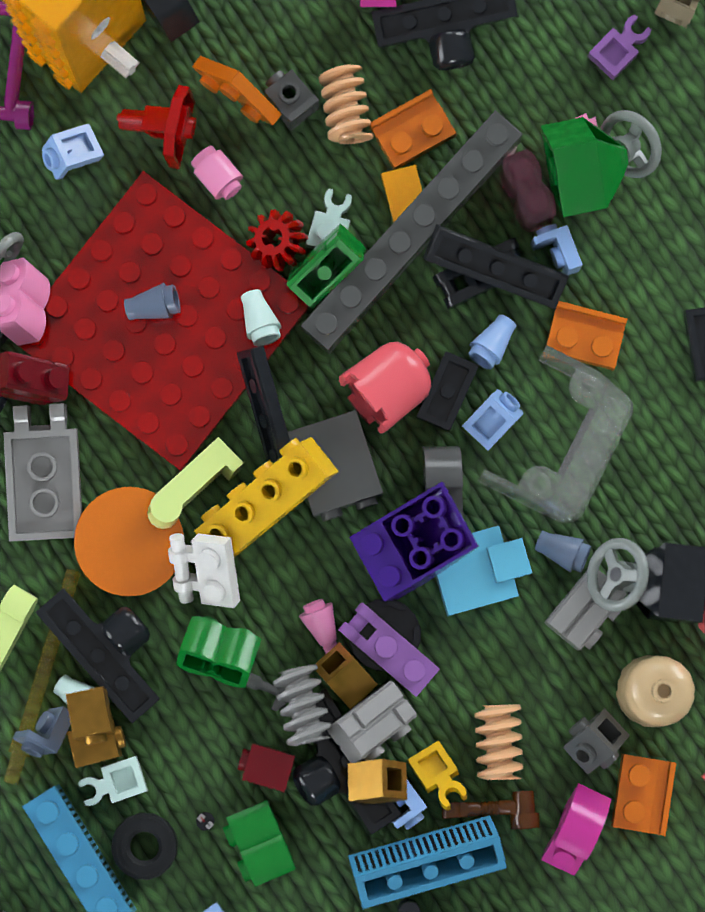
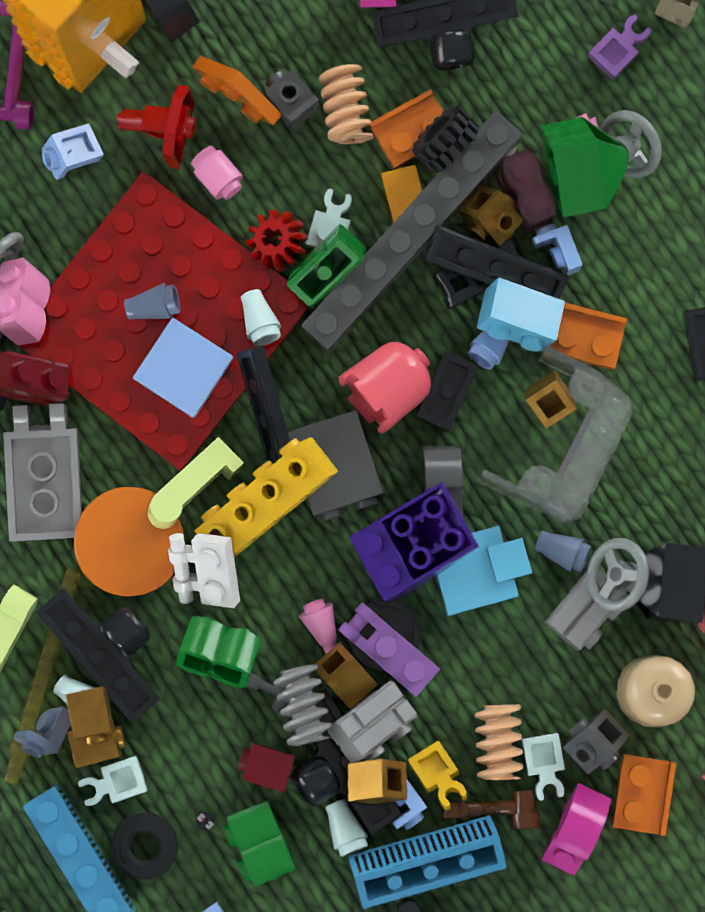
light blue bracket [462,389,524,451] -> none
none -> light blue tile [133,317,234,419]
none -> light aqua cone [325,799,368,858]
none -> black tyre [412,105,479,173]
none -> pearl gold brick [457,185,523,247]
none -> medium azure brick [477,277,565,352]
none -> light aqua plate [521,733,565,801]
none -> pearl gold brick [525,370,576,429]

